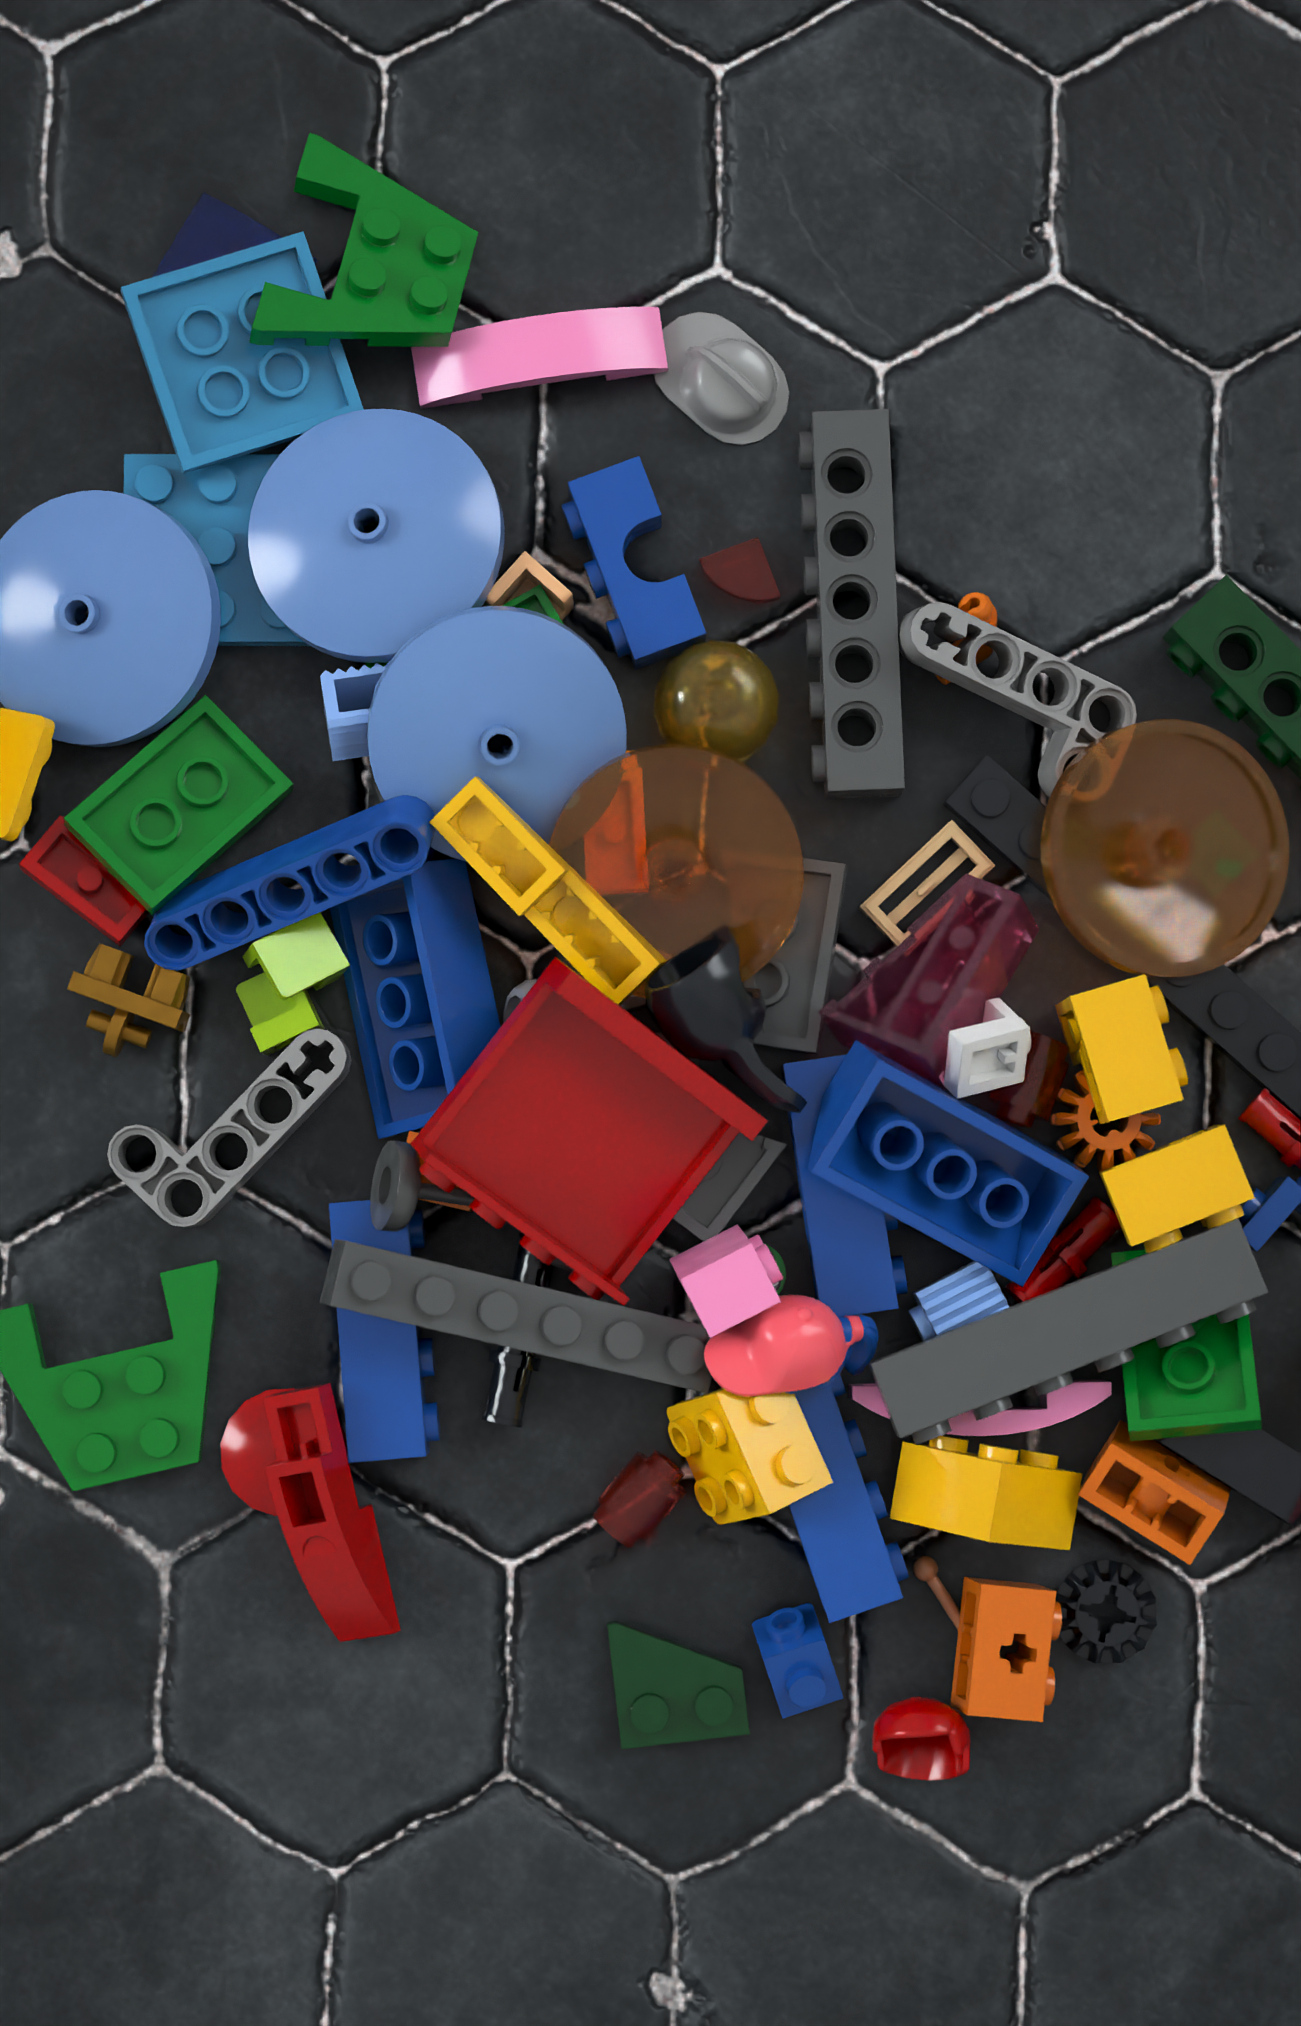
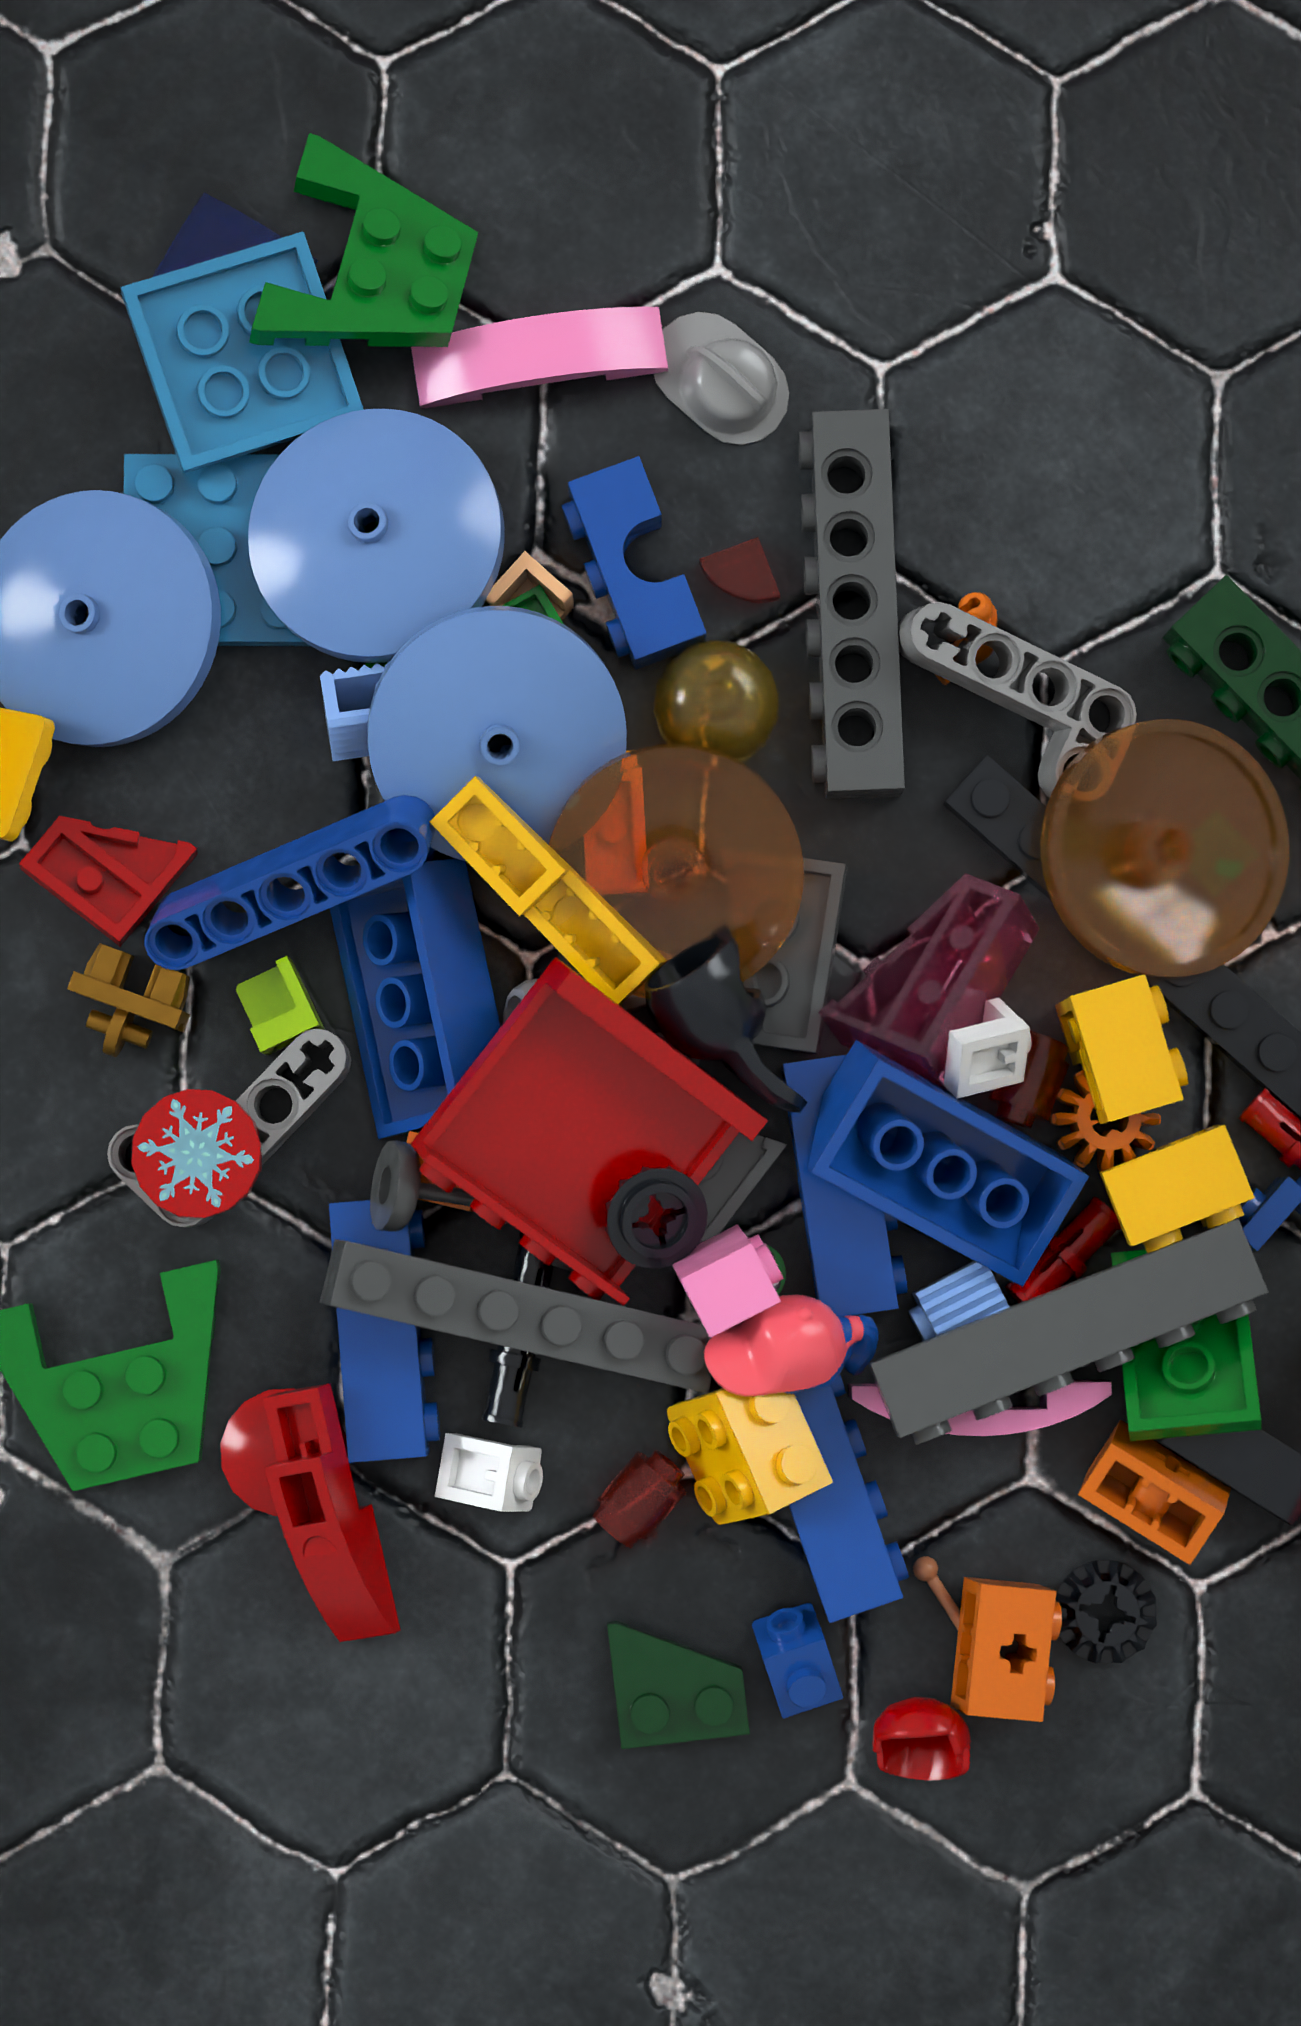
green plate [64,695,293,916] -> none
lime panel [243,912,350,1000] -> none
tan tile [859,820,996,954] -> none
yellow brick [890,1435,1083,1550] -> none
none -> red tile [131,1089,262,1218]
none -> white bracket [435,1433,543,1512]
none -> black gear [605,1165,708,1269]

